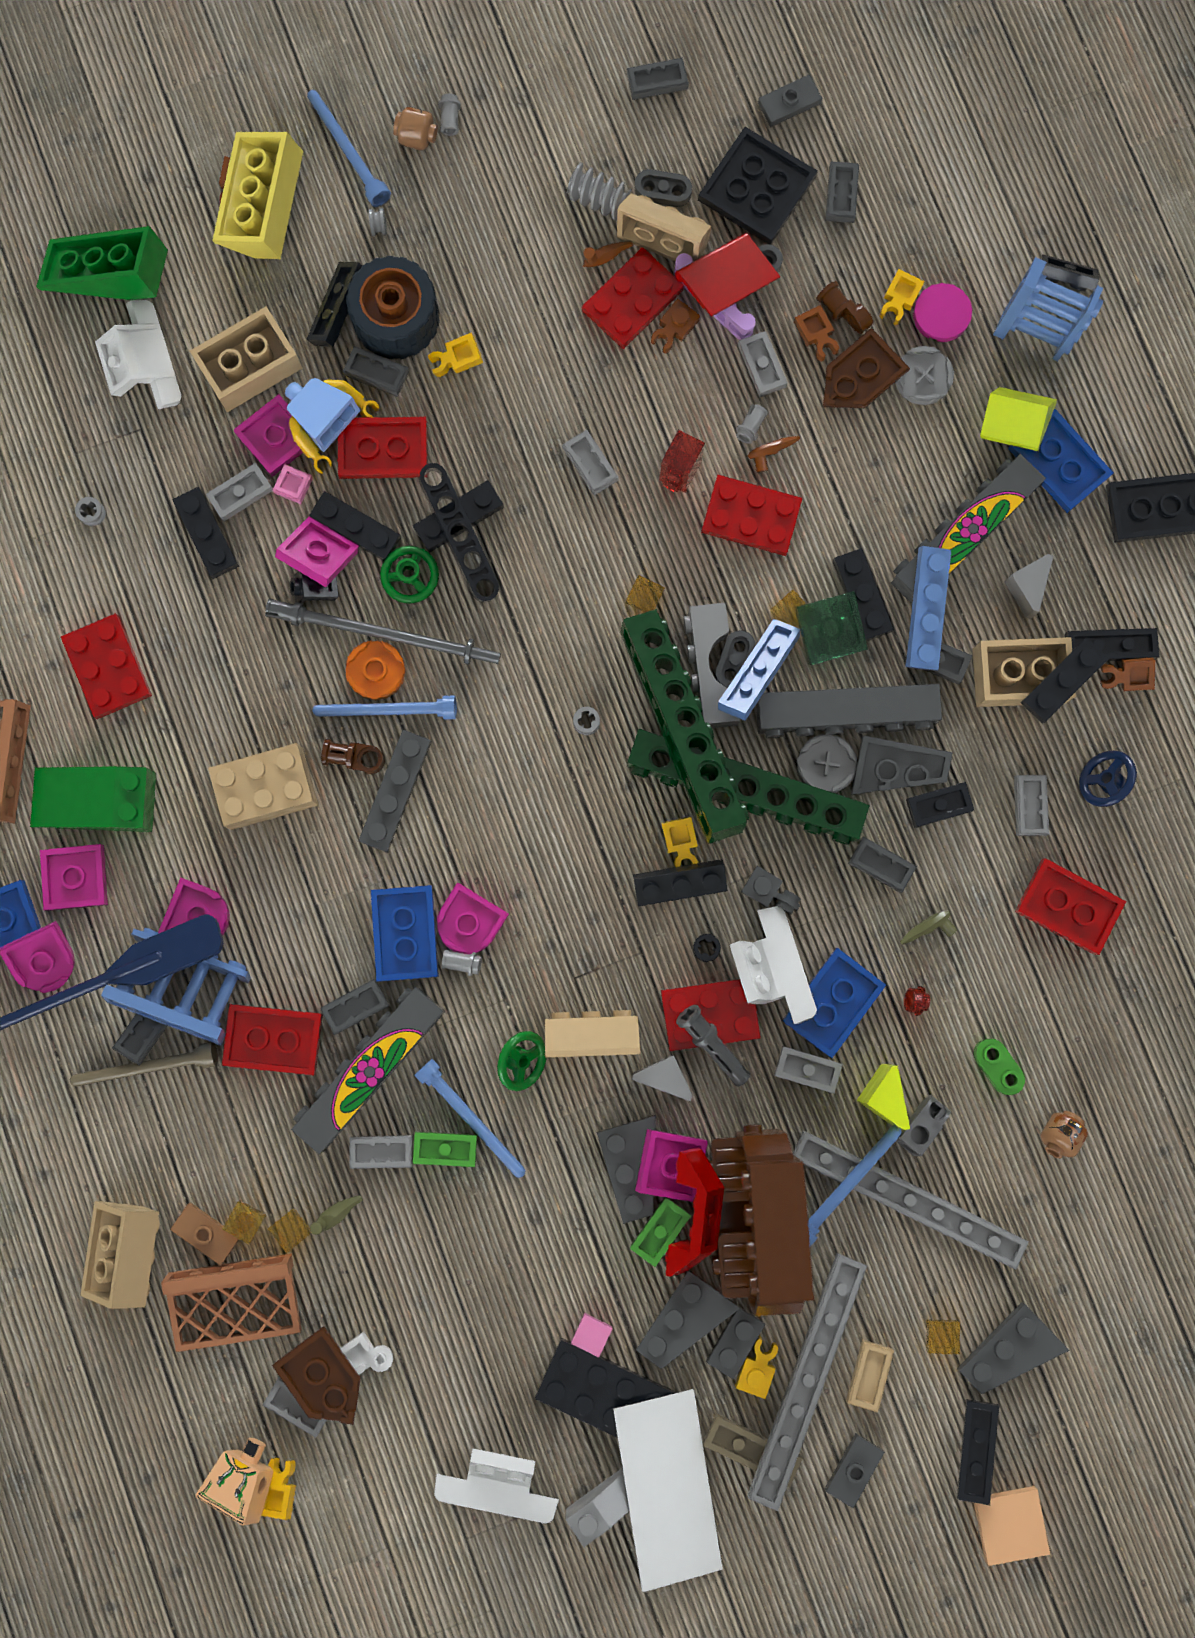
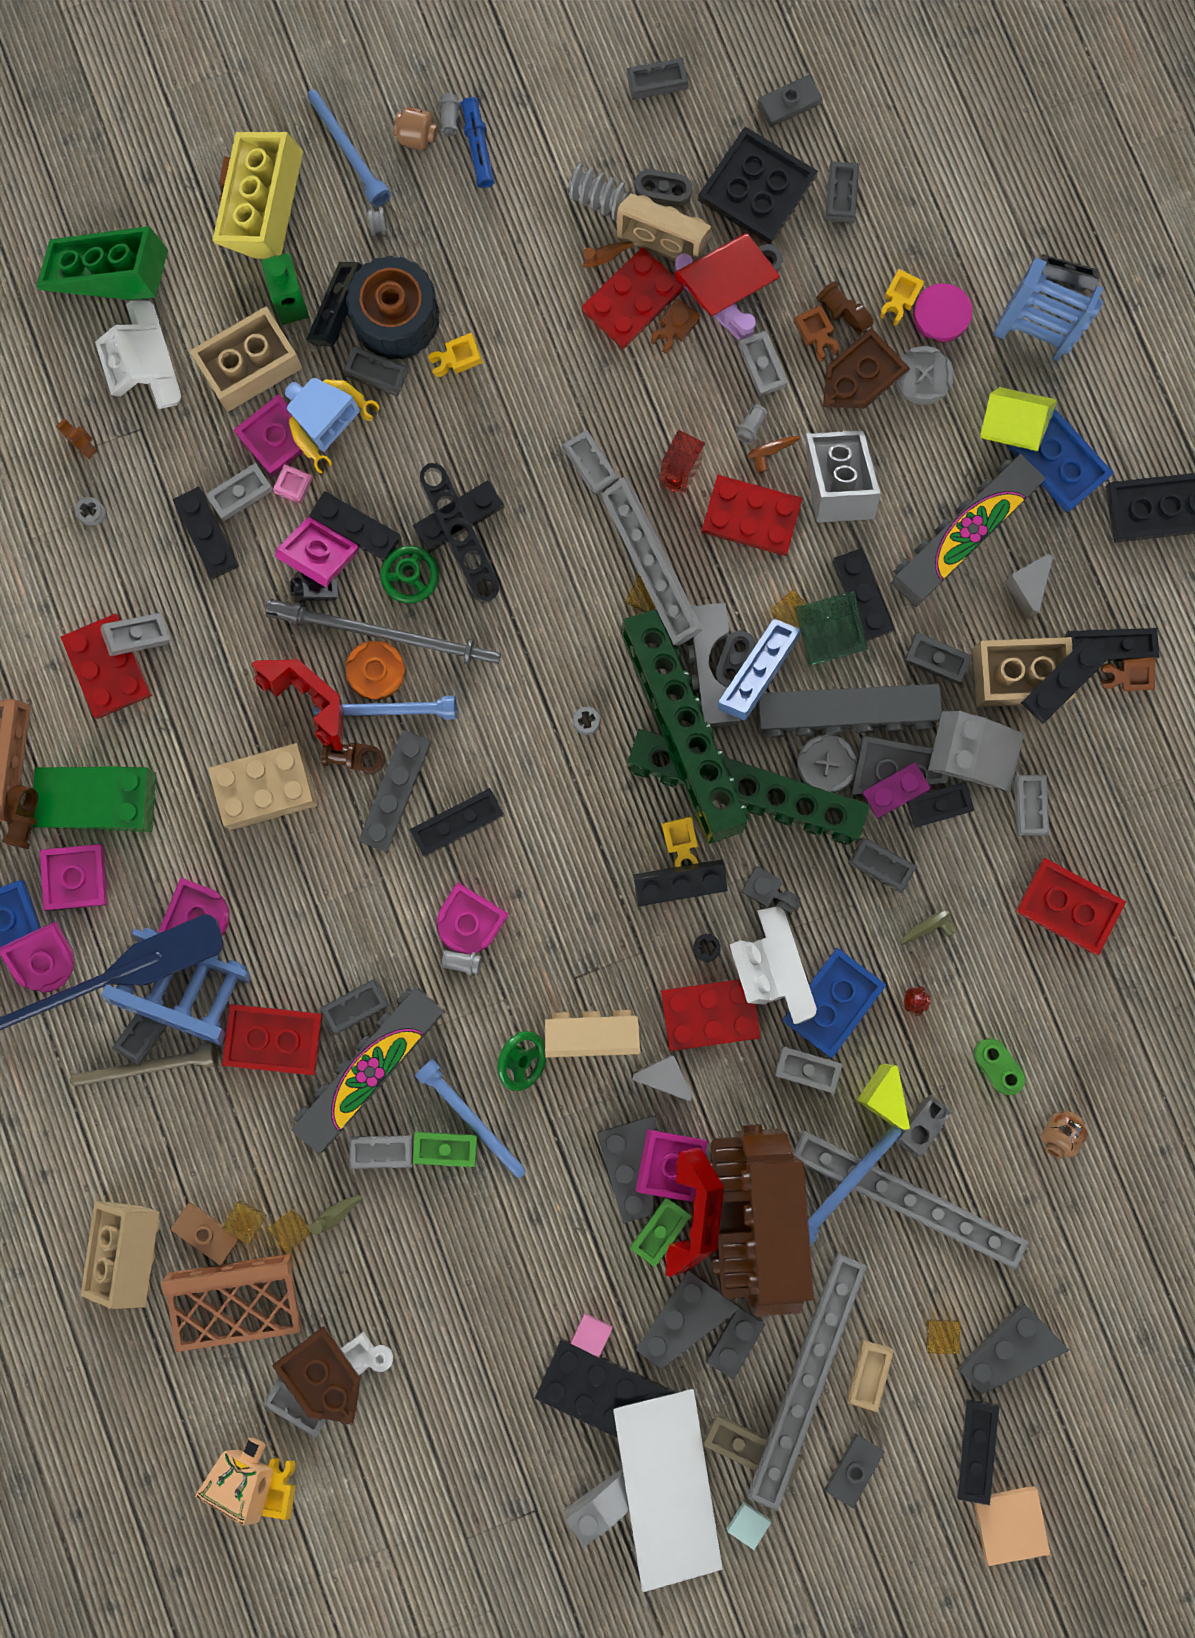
red plate [338,416,428,479] -> none
blue plate [371,885,439,982] -> none
white plate [434,1448,559,1523] -> none
dark grey pin [676,1005,751,1087] -> none
yellow plate [735,1337,778,1399] -> none
medium blue plate [906,546,951,671] -> none
dark blue piece [1079,750,1137,807] -> none
none -> reddish brown connector [2,785,38,849]
none -> dark orange plate [56,418,97,459]
none -> light grey plate [100,613,170,656]
none -> red slope [251,659,344,751]
none -> green torso [261,253,310,325]
none -> black plate [409,788,505,857]
none -> blue pin [461,97,495,188]
none -> light grey plate [601,477,703,646]
none -> light aqua tile [727,1501,771,1550]
none -> light grey slope [805,430,881,523]
none -> magenta plate [862,762,931,819]
none -> light grey slope [928,711,1024,791]

